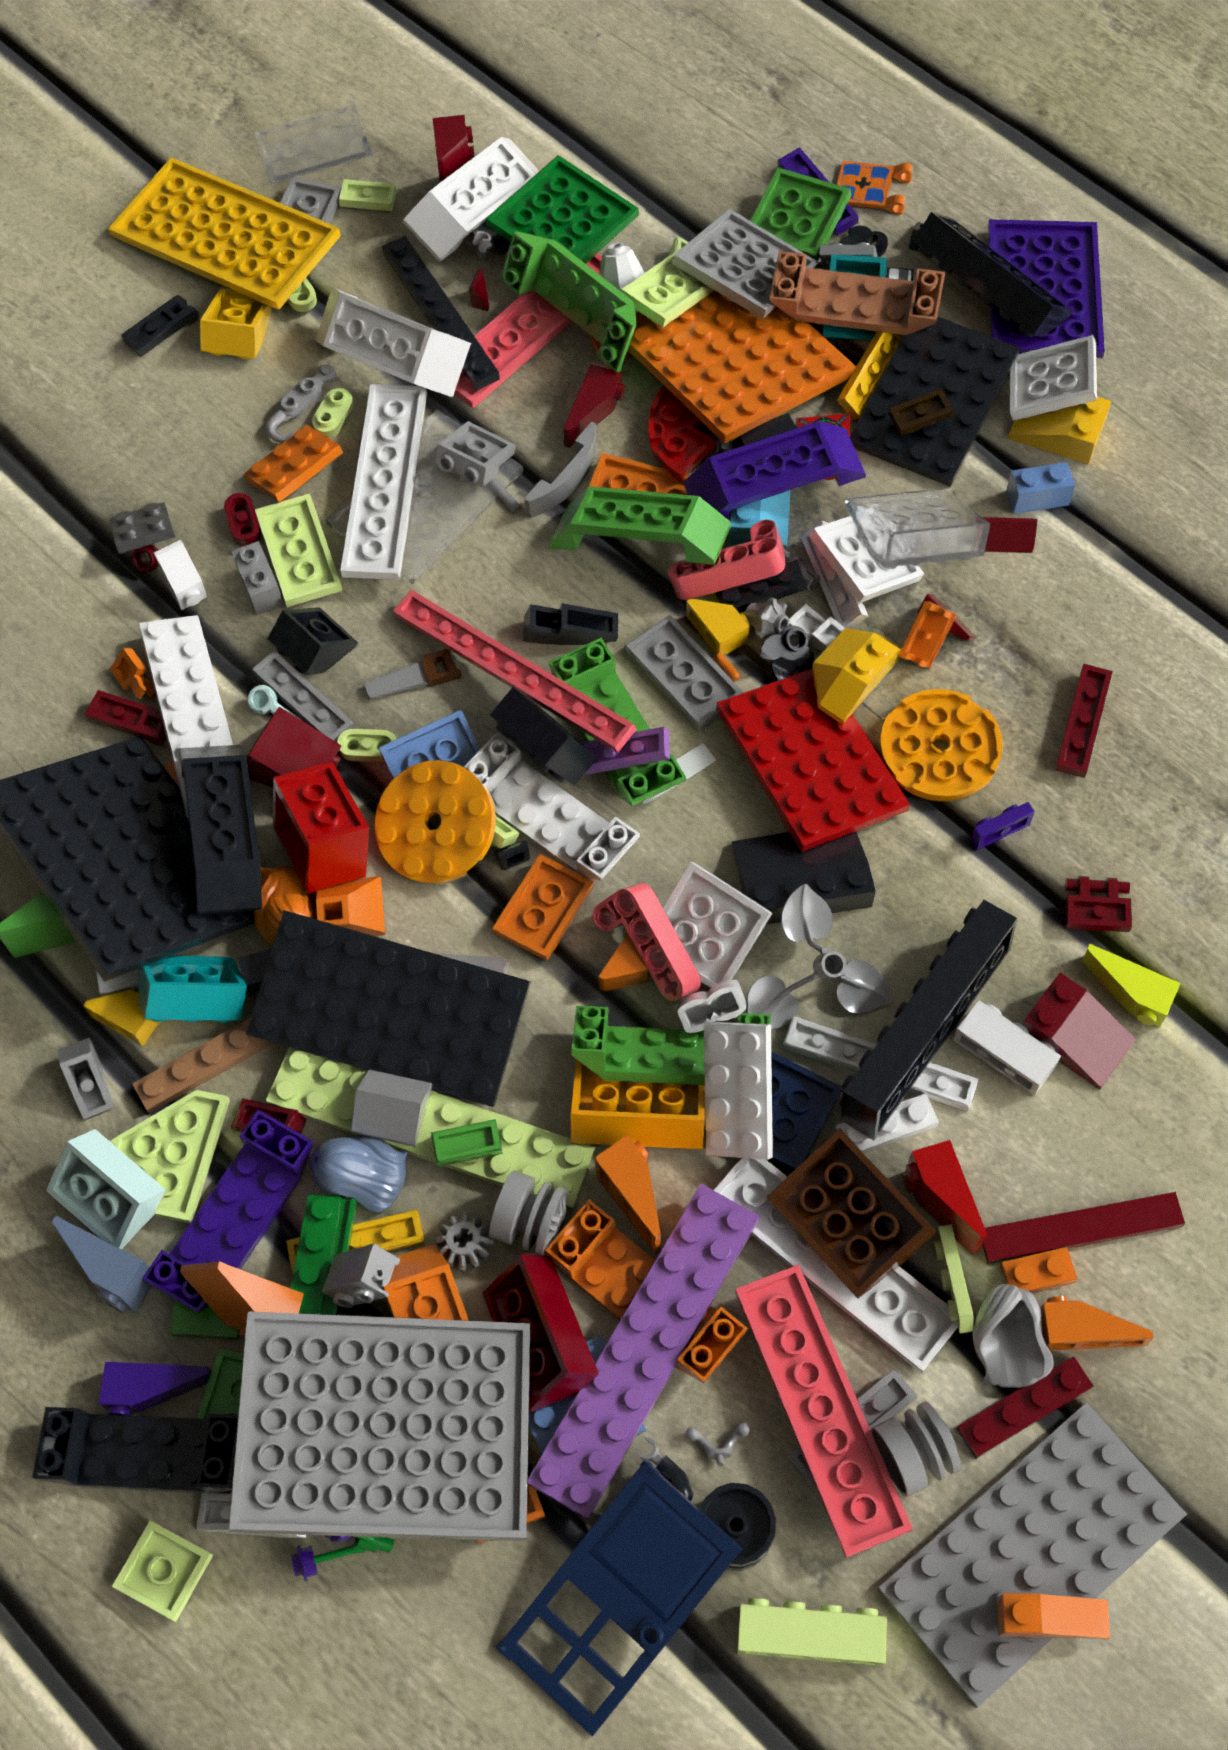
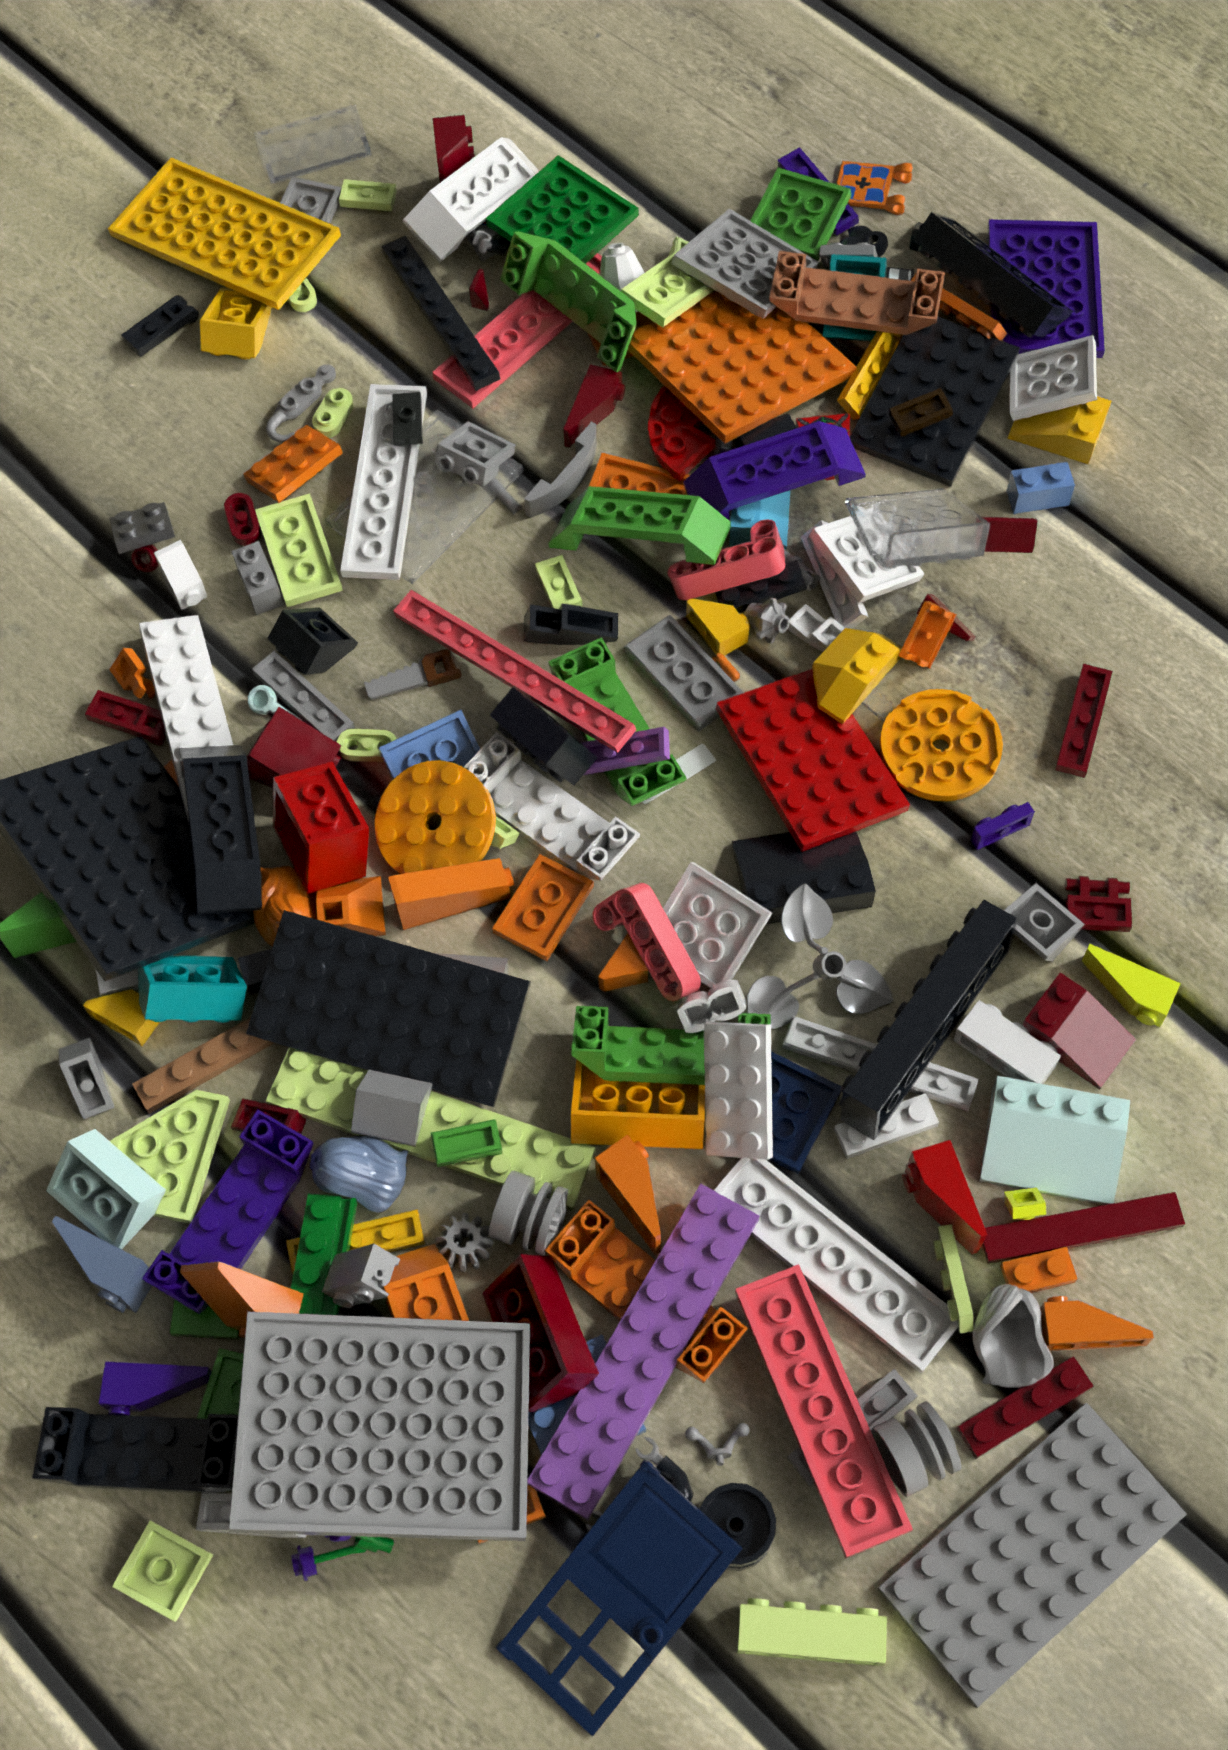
white slope [315,287,471,397] -> none
black slope [494,841,530,870] -> none
black plate [759,625,815,681] -> none
reddish brown slope [766,1128,937,1299] -> none
orange slope [997,1593,1110,1639] -> none
none -> orange slope [388,858,514,930]
none -> pearl dark grey plate [392,392,423,446]
none -> yellowish green plate [535,555,582,609]
none -> orange plate [911,274,1007,341]
none -> light aqua slope [979,1076,1130,1205]
none -> light grey slope [1004,884,1084,962]
none -> neon yellow plate [1004,1187,1046,1220]

